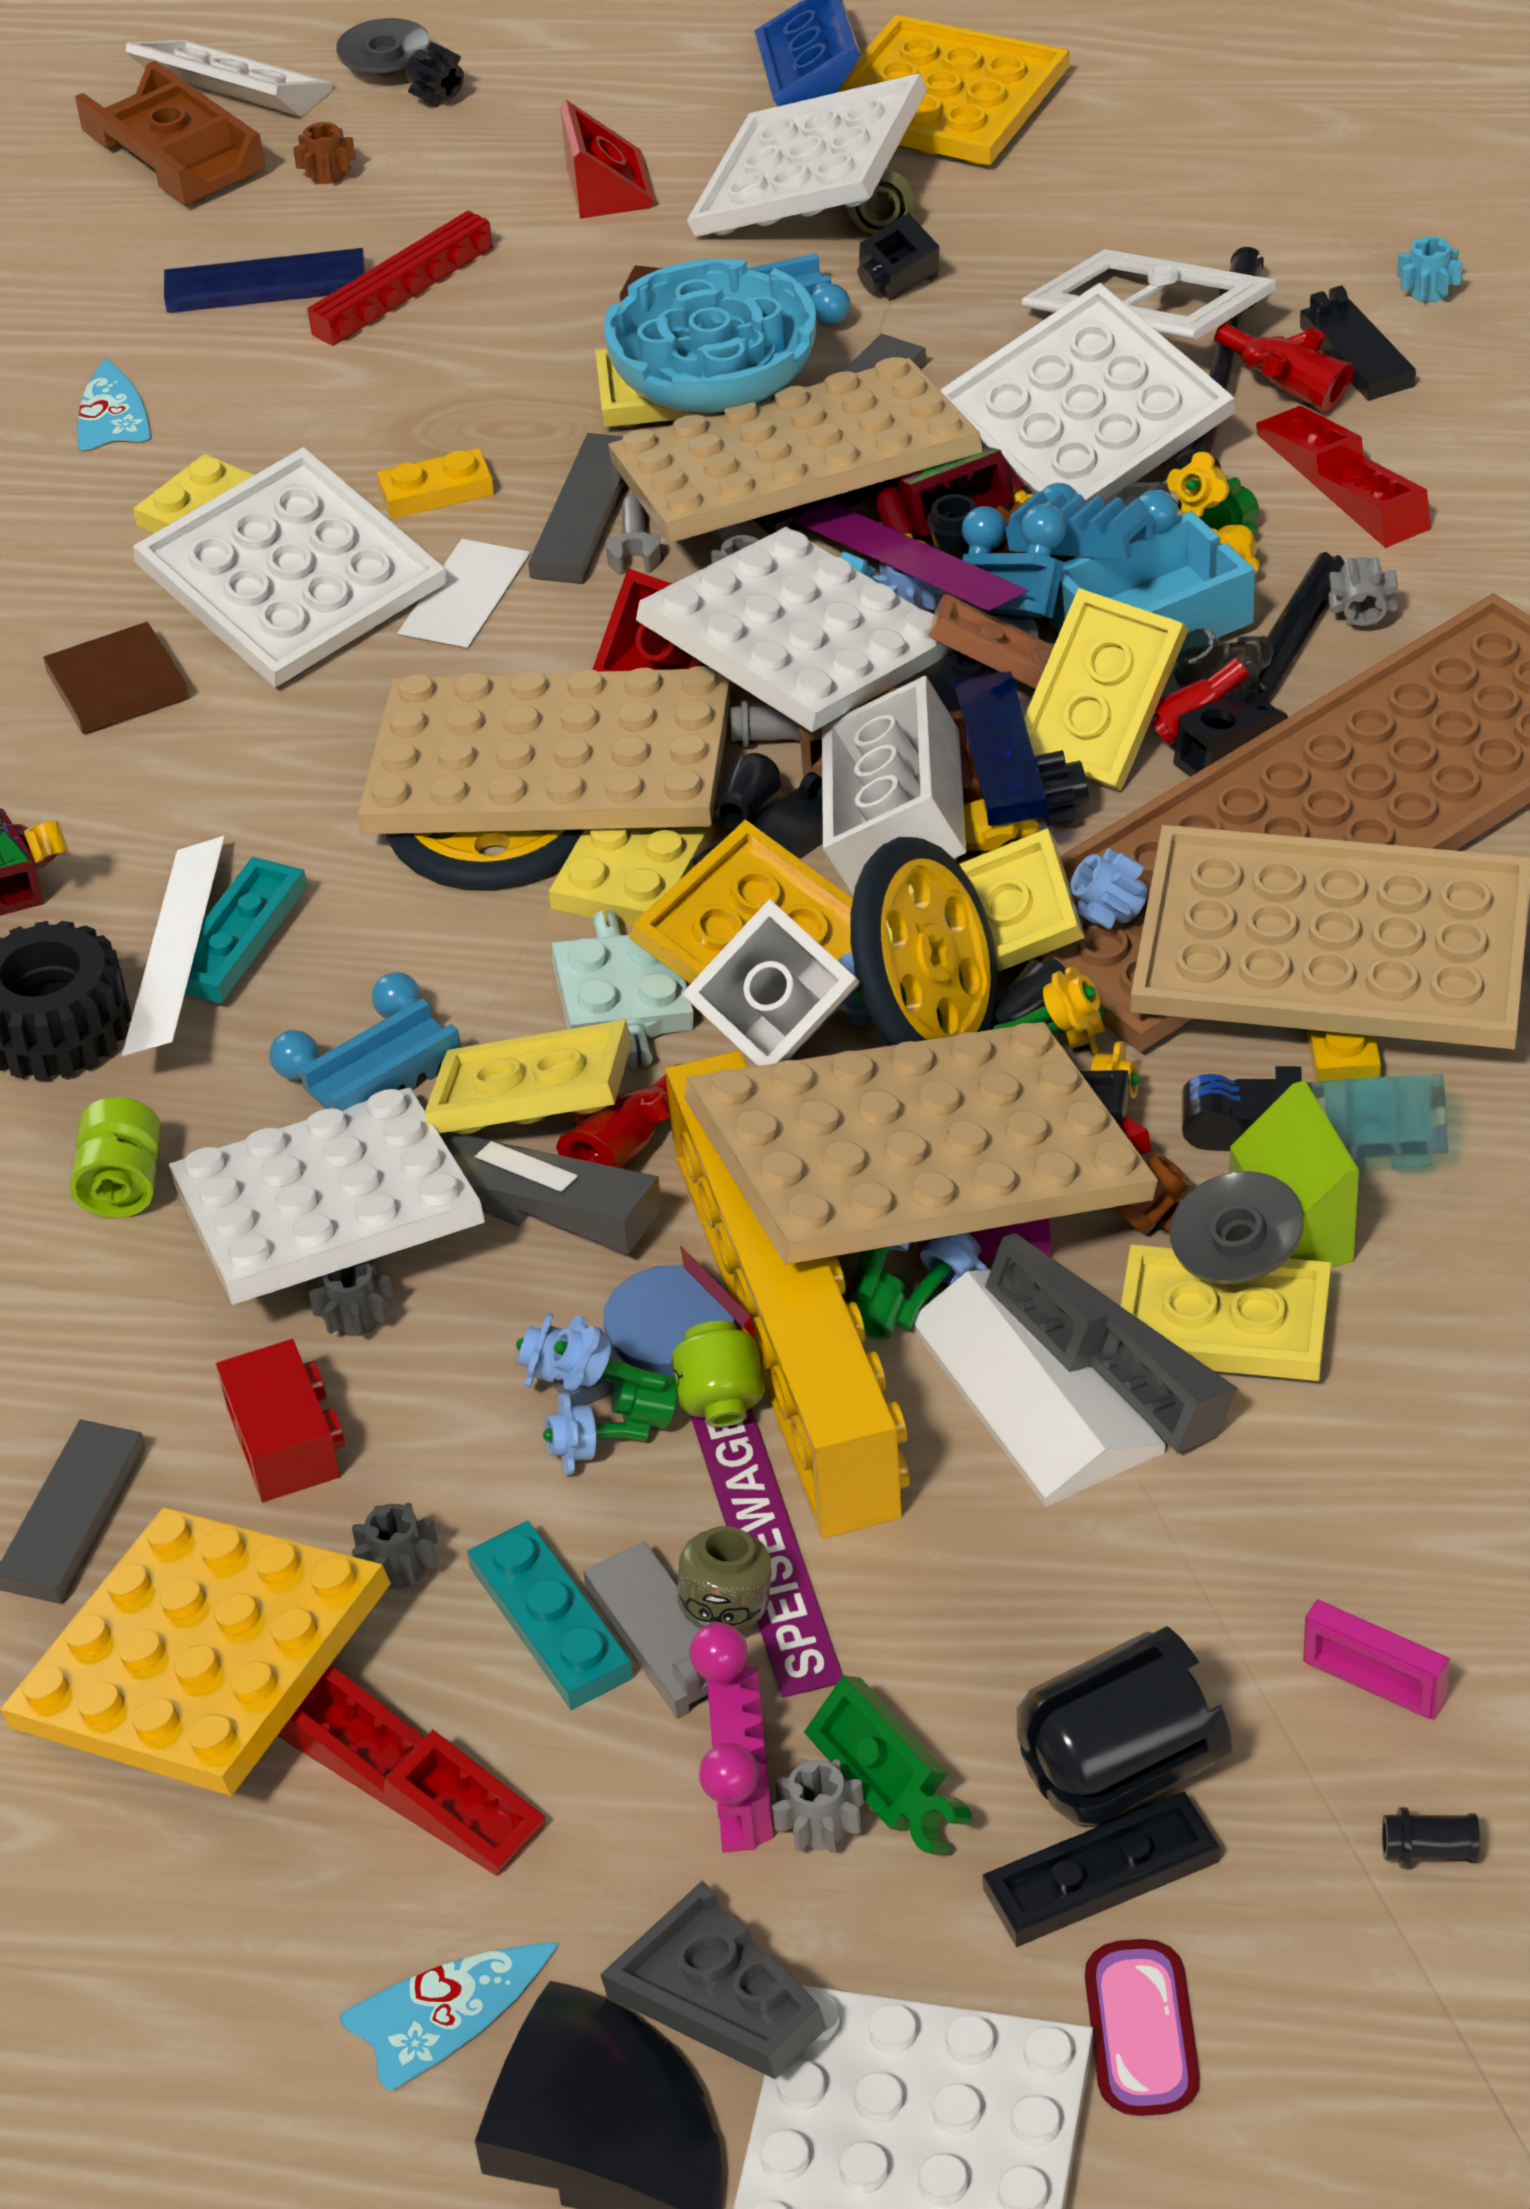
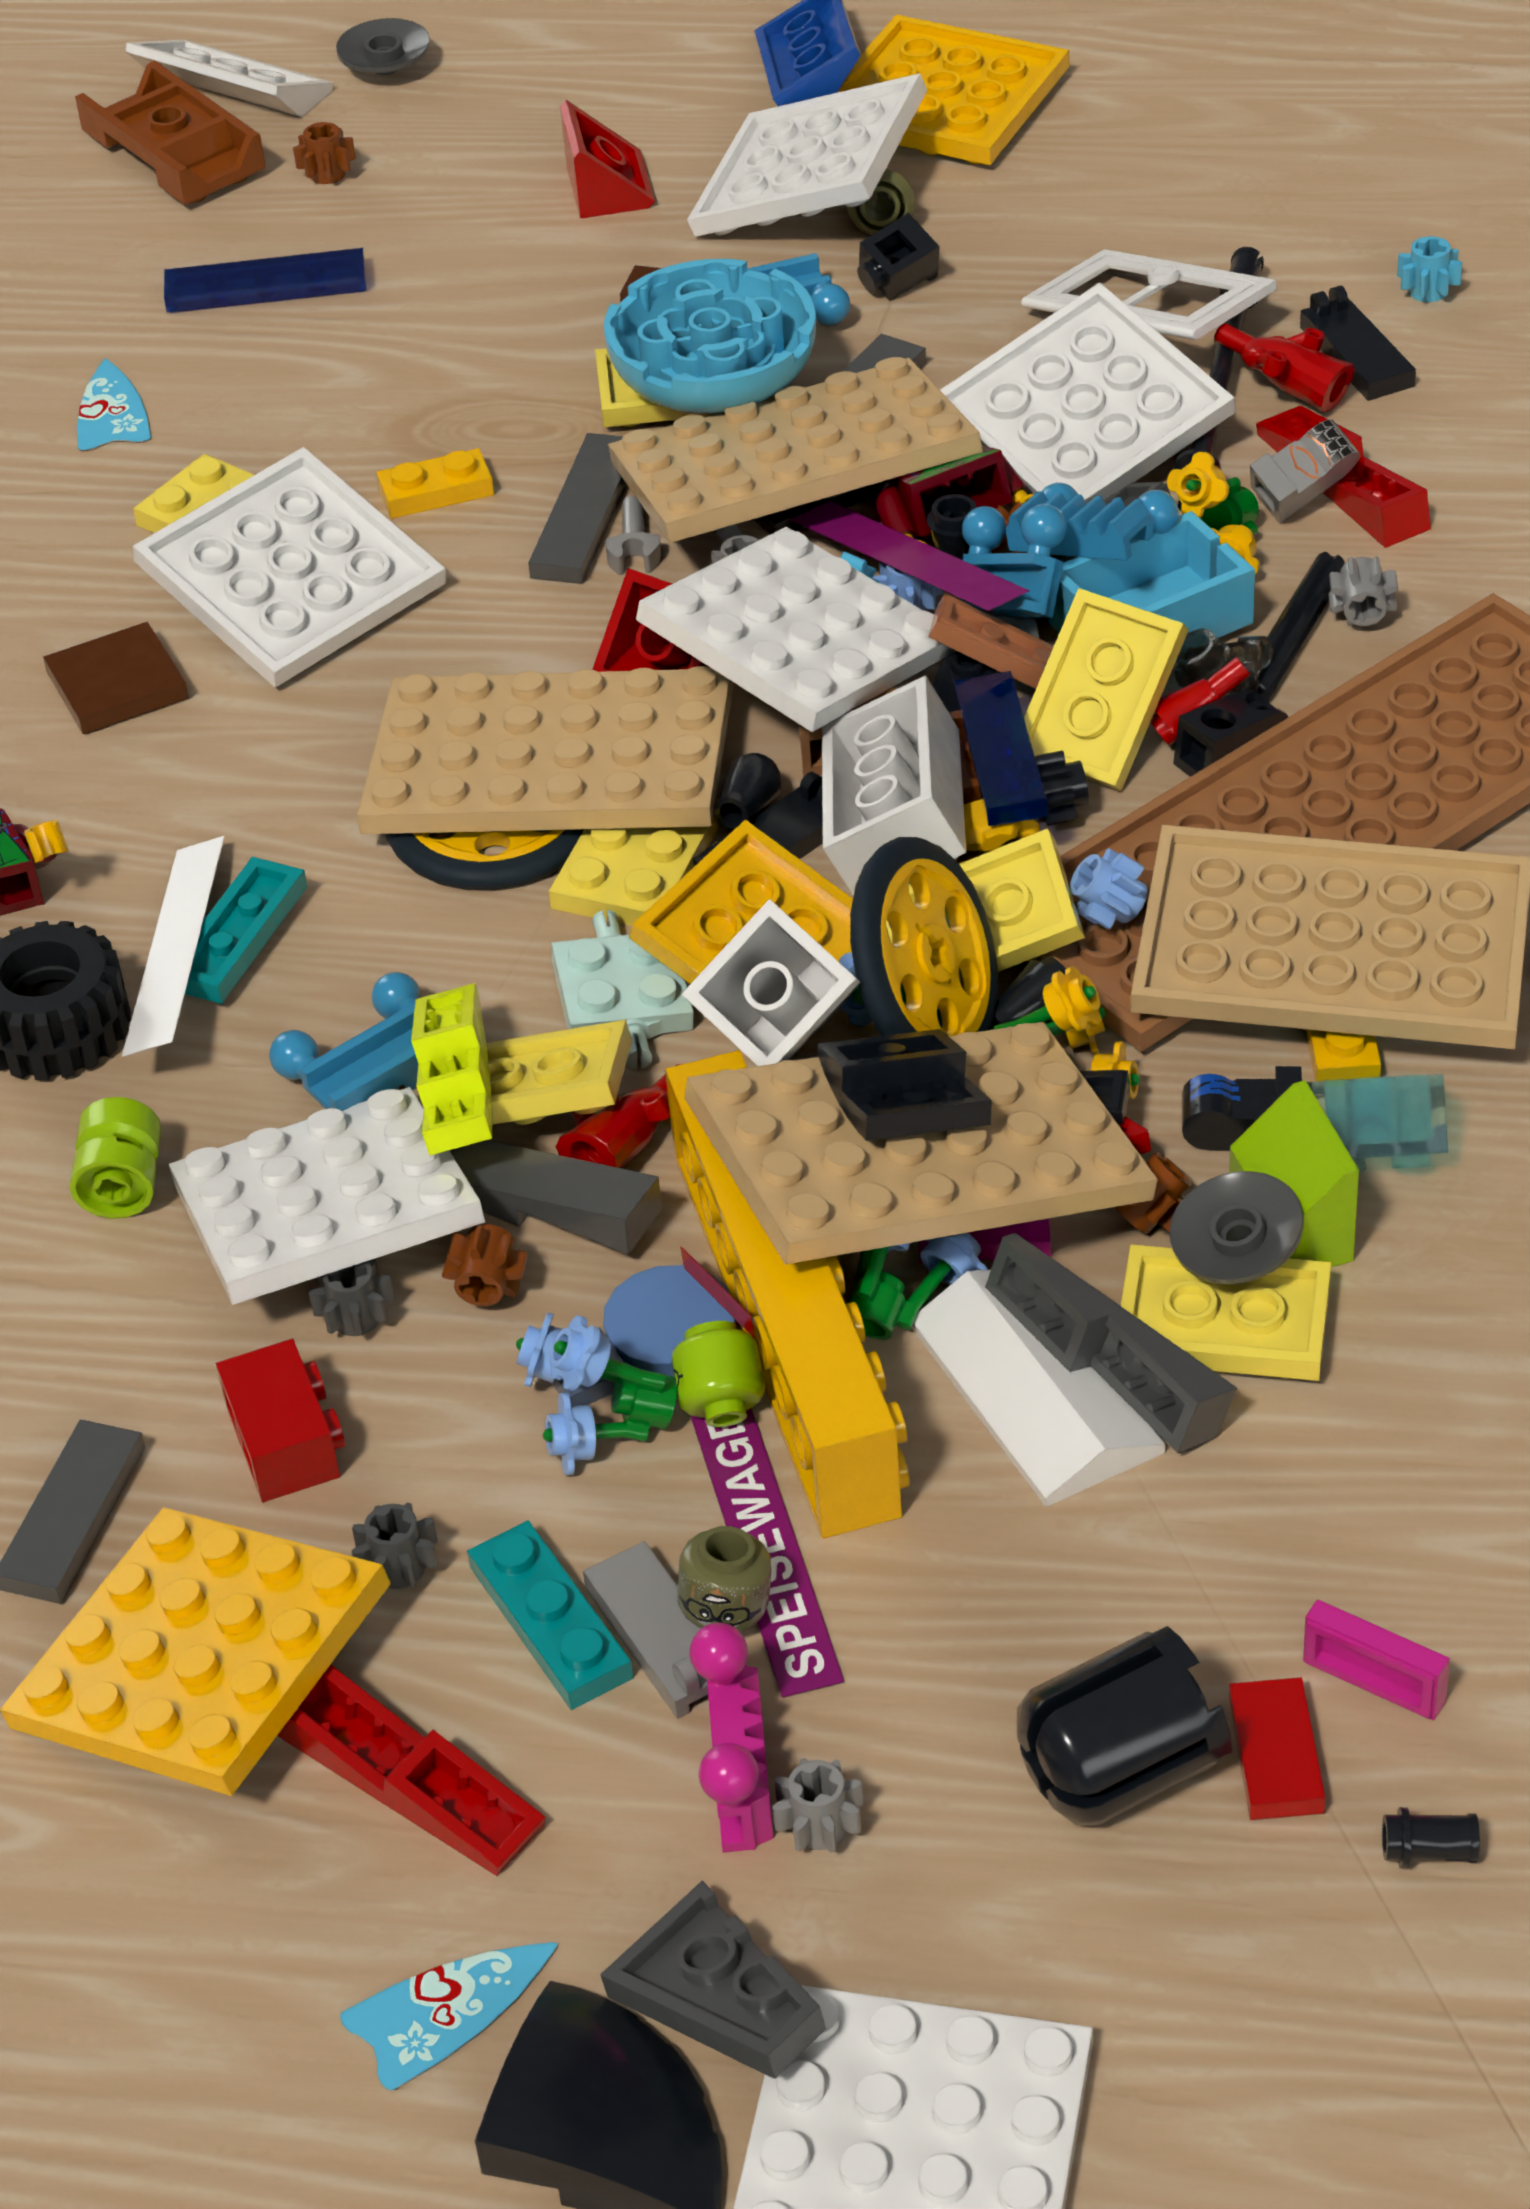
red piece [307,210,493,346] -> none
white sticker [397,539,531,648] -> none
black gear [405,42,464,107] -> none
white sticker [474,1141,578,1192] -> none
light grey pin [730,701,800,747] -> none
green plate [804,1675,973,1855] -> none
black tile [982,1791,1220,1947] -> none
sticker [1085,1939,1200,2117] -> none
none -> neon yellow slope [411,983,492,1156]
none -> dark orange gear [442,1224,528,1306]
none -> black slope [818,1029,992,1141]
none -> red tile [1229,1677,1325,1820]
none -> light grey leg [1250,419,1360,524]

